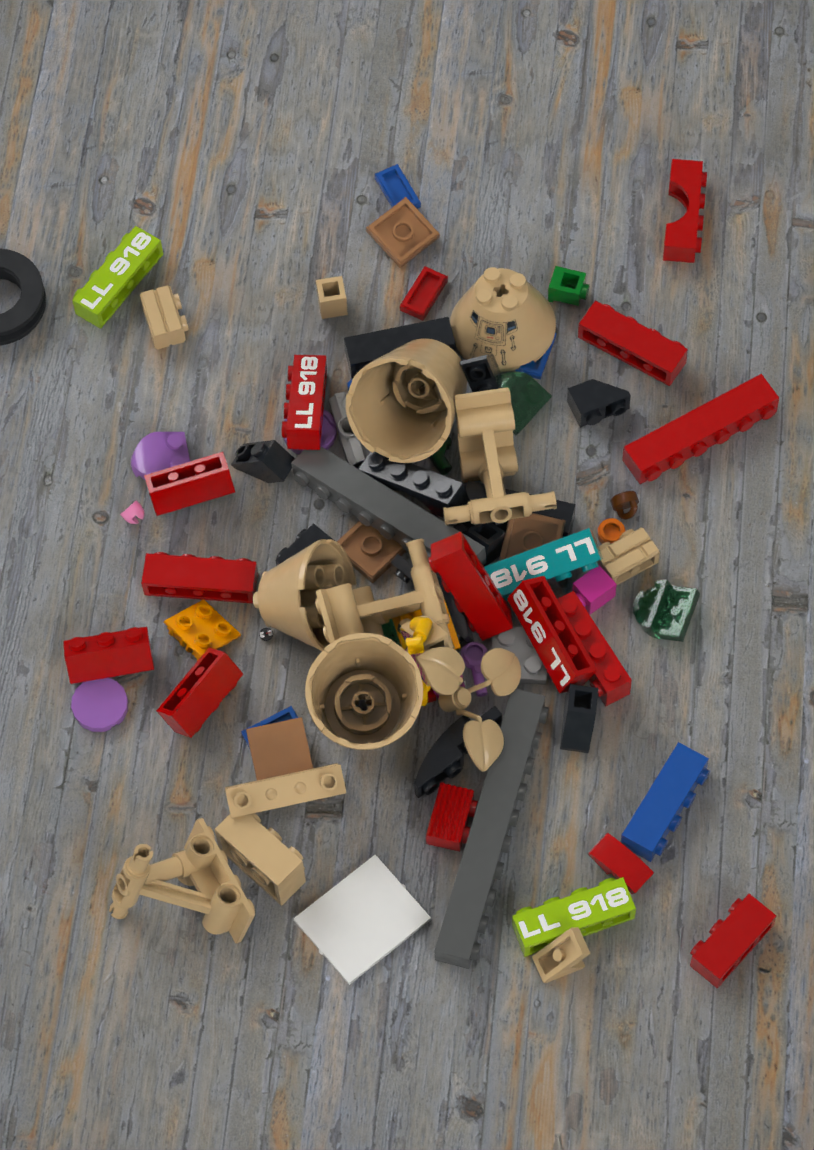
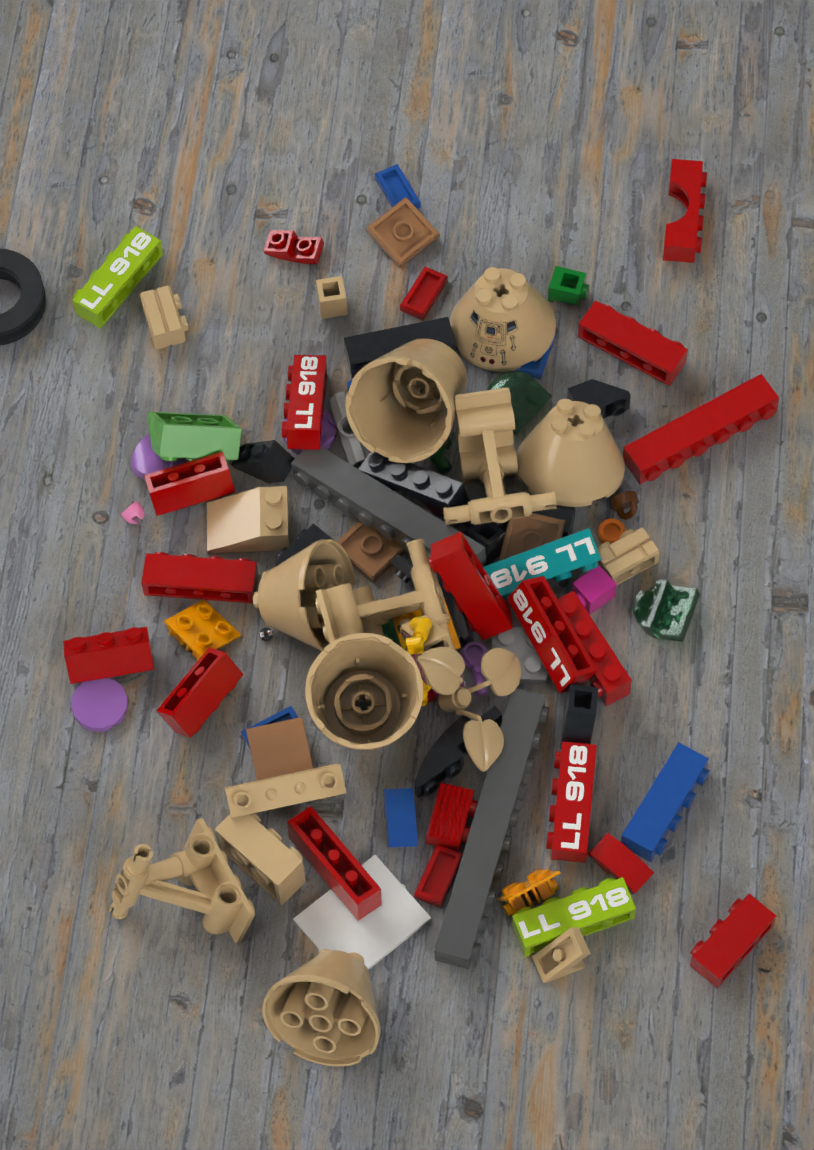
black slope [460,354,502,393] -> none
none -> bright green slope [148,411,242,463]
none -> tan slope [207,486,290,554]
none -> tan cone [262,949,381,1067]
none -> red slope [263,230,324,265]
none -> red brick [287,806,382,921]
none -> blue slope [383,788,418,848]
none -> red tile [414,844,463,908]
none -> light orange hinge [496,868,561,916]
none -> tan cone [516,399,625,507]
none -> red brick [546,741,597,863]

